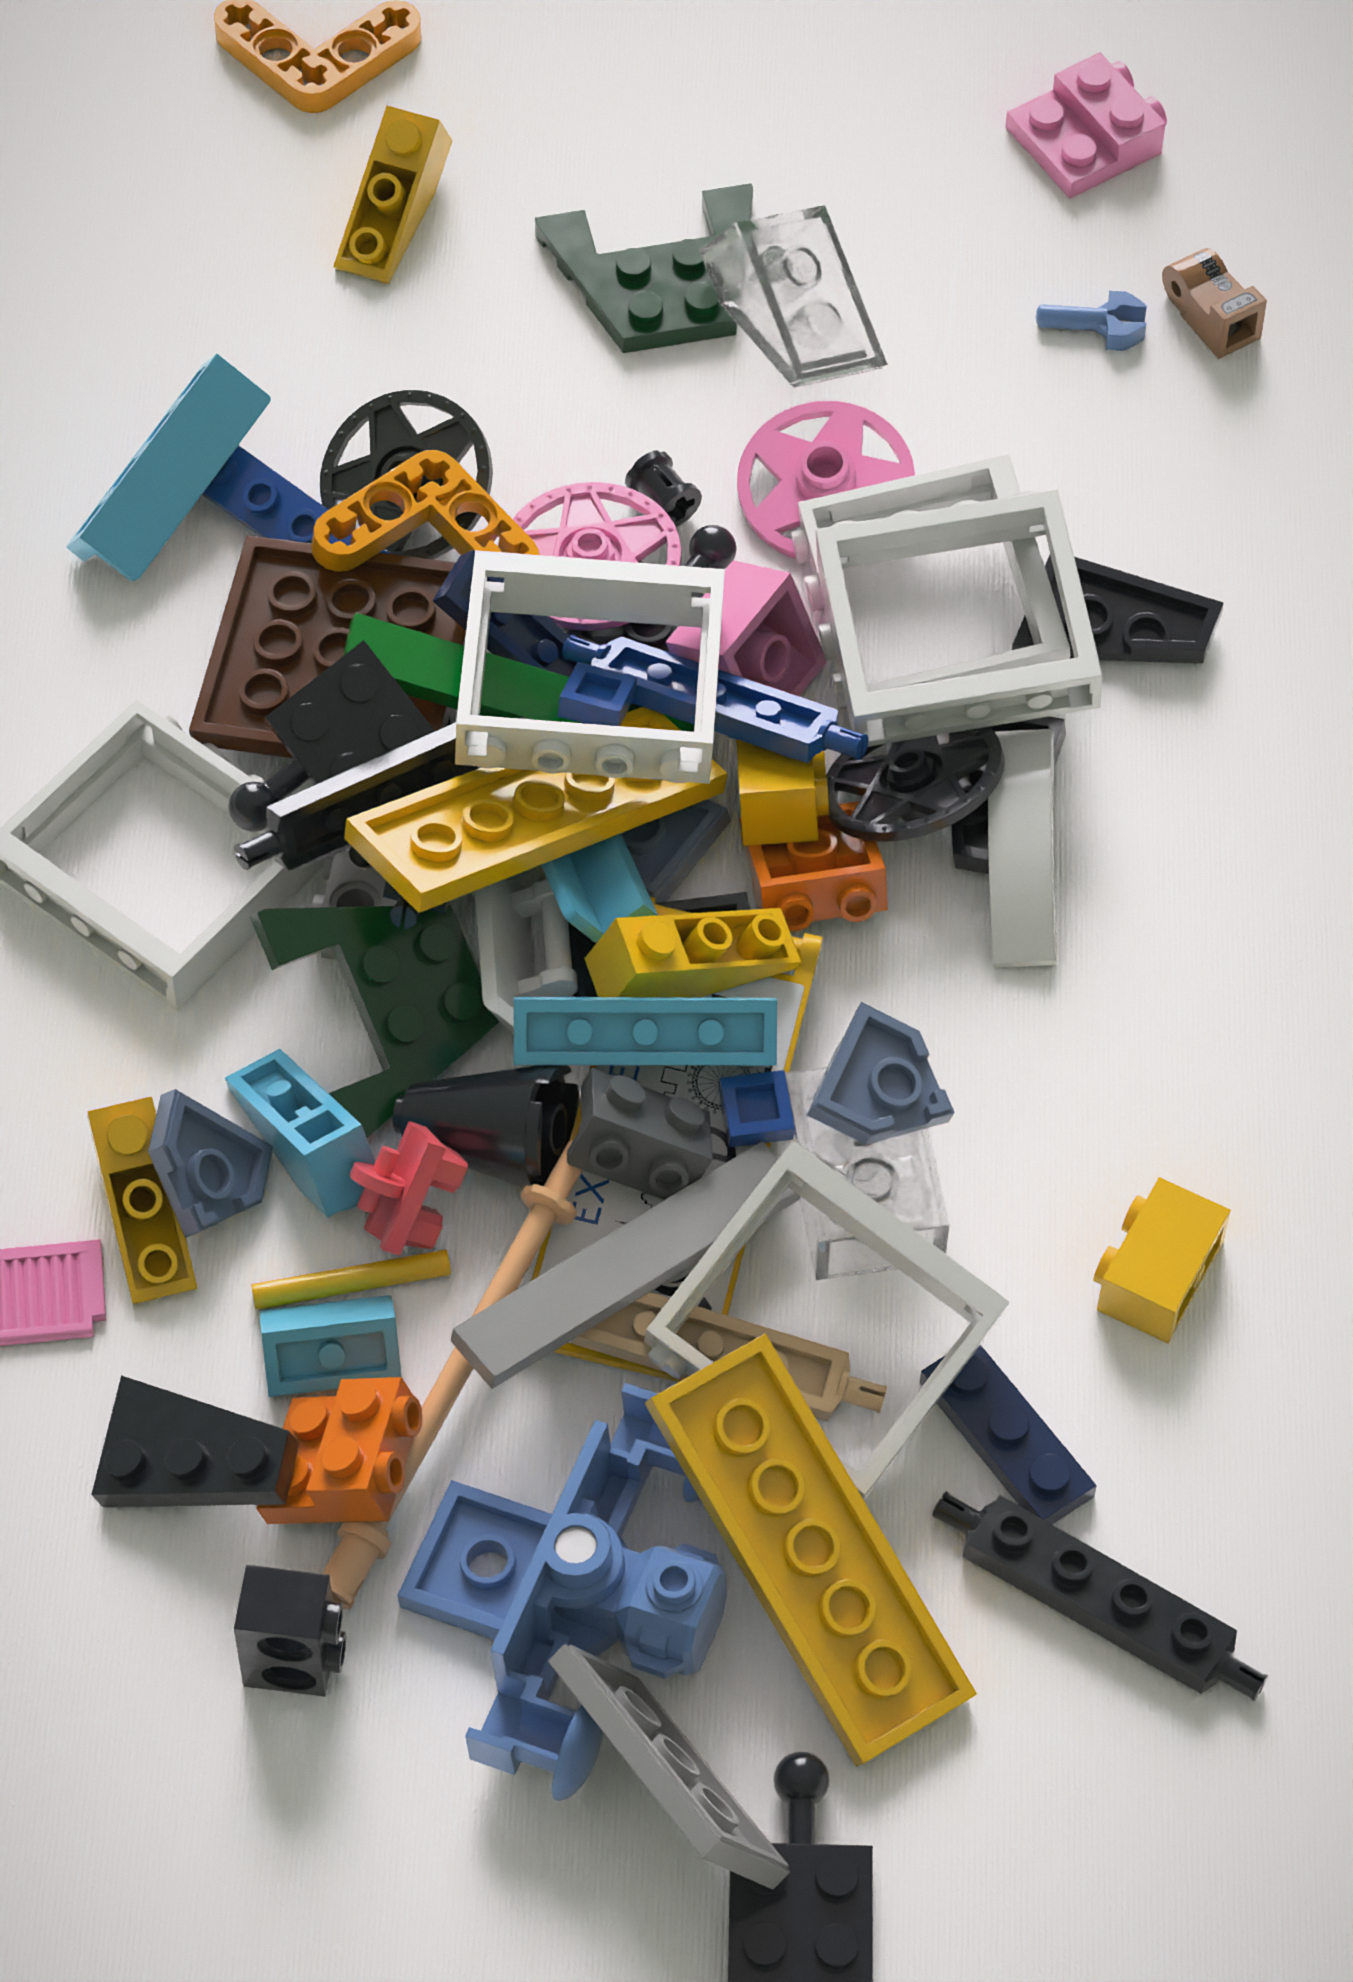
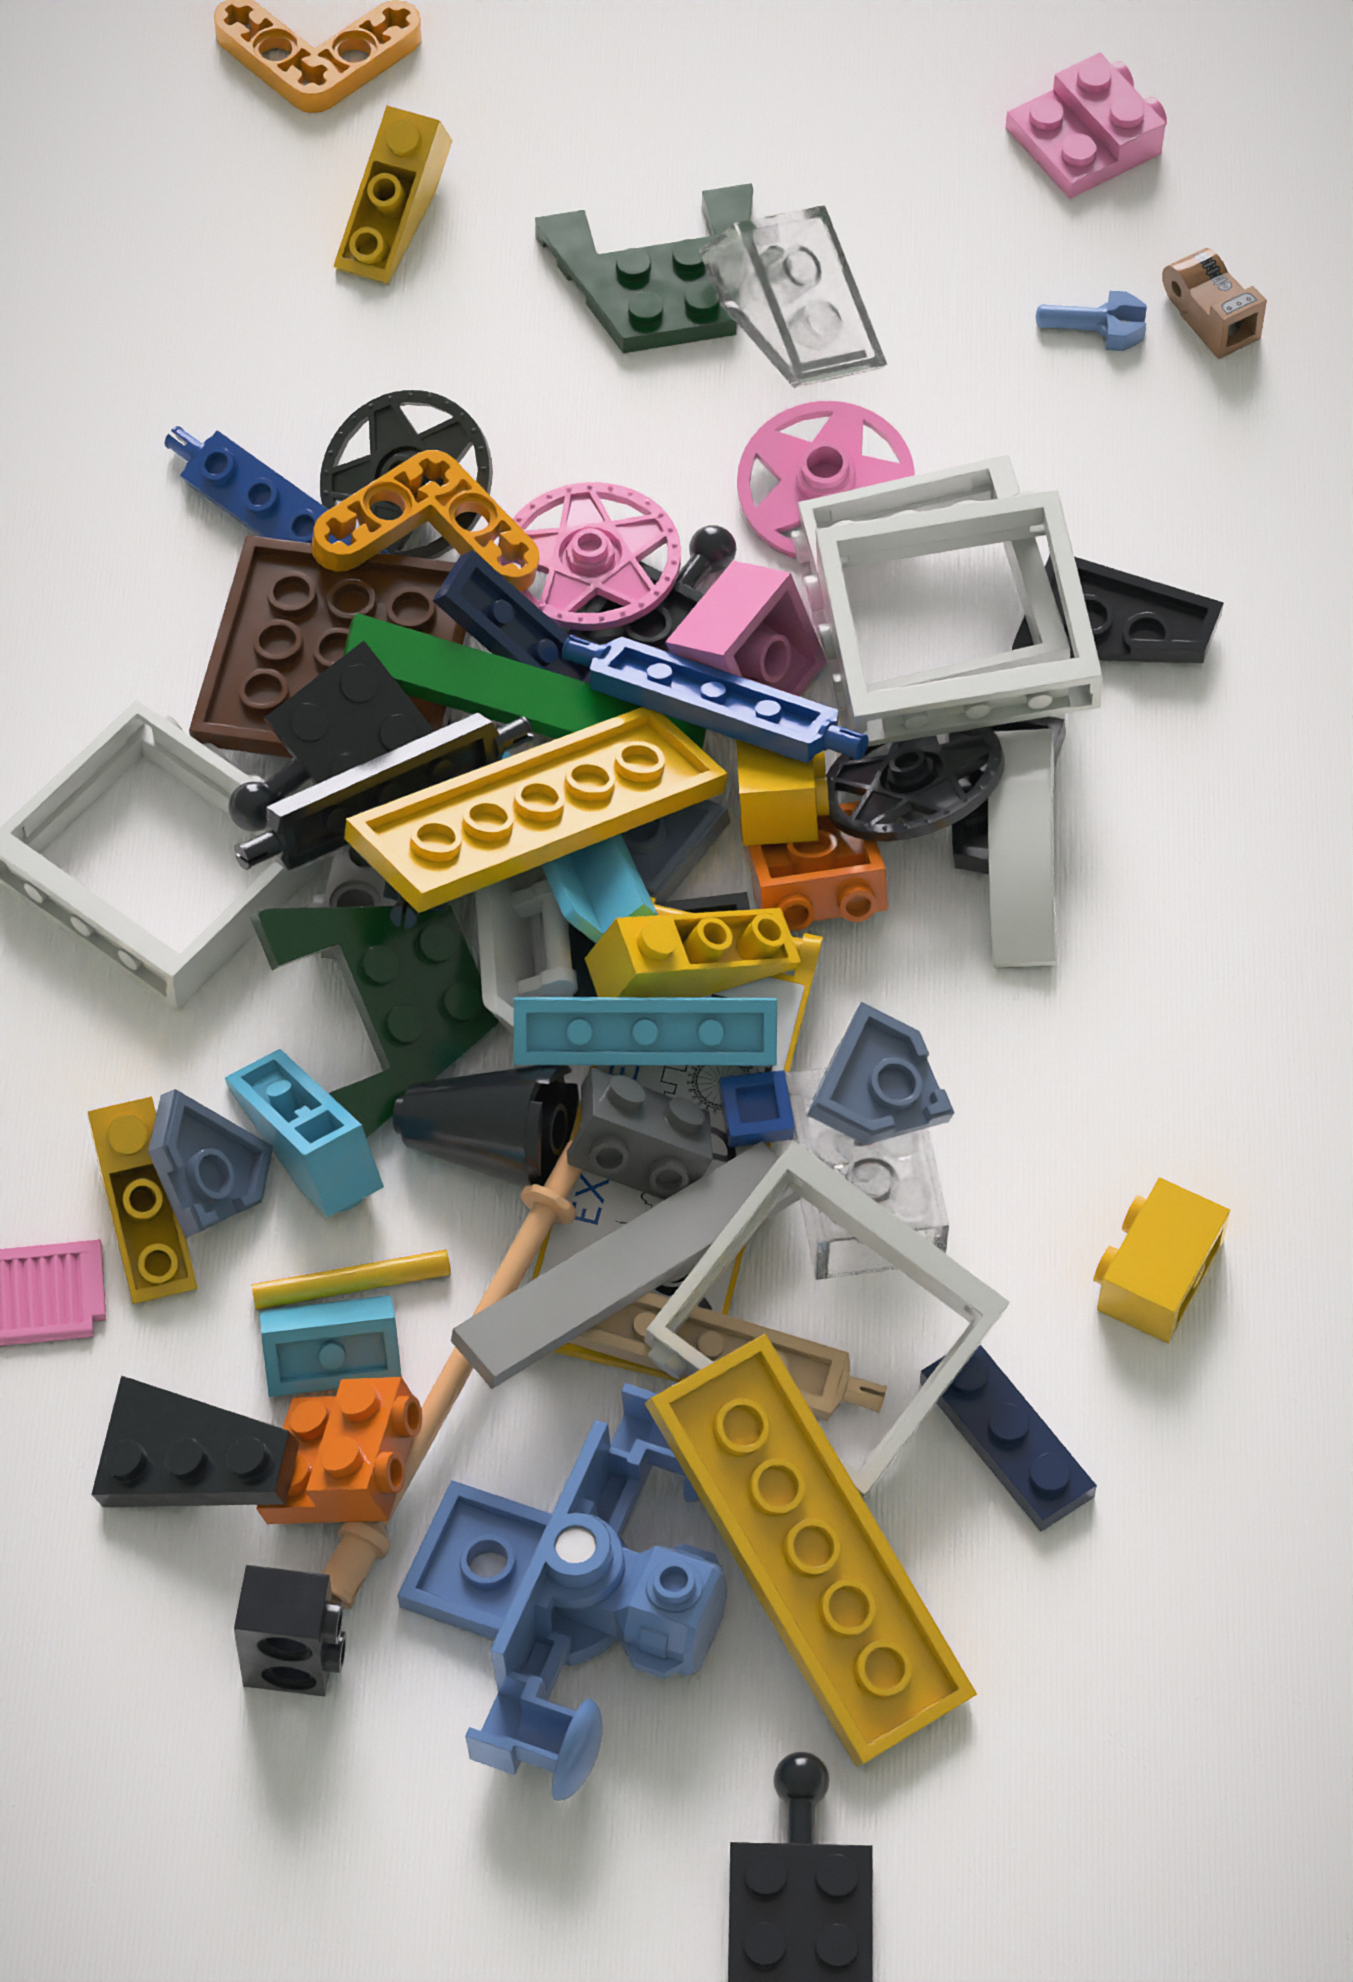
medium azure panel [66,353,271,582] -> none
coral hips [349,1121,468,1256] -> none
white window [455,550,725,784] -> none
light grey tile [548,1644,790,1889] -> none
blue plate [558,662,637,726] -> none
black bush [624,450,702,527] -> none
black plate [932,1491,1269,1701] -> none

